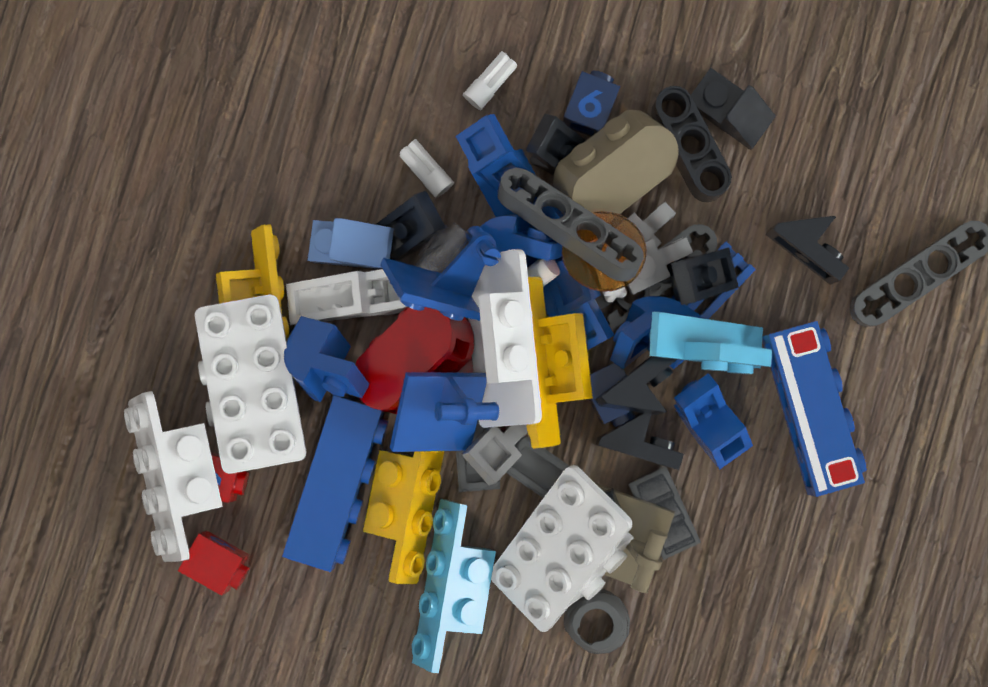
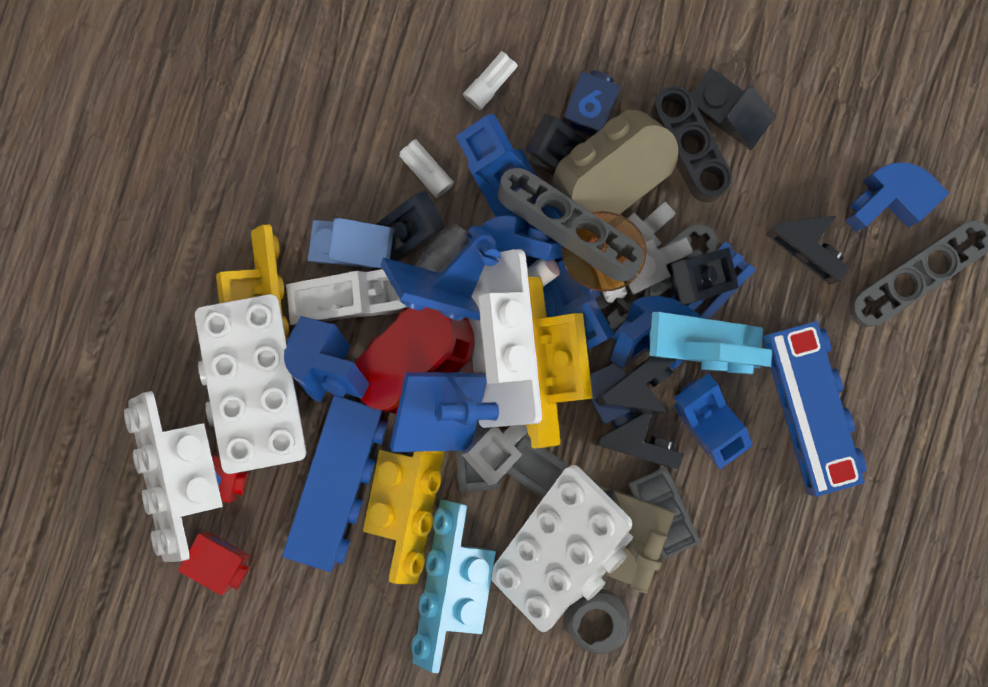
none -> blue brick [845,162,949,232]

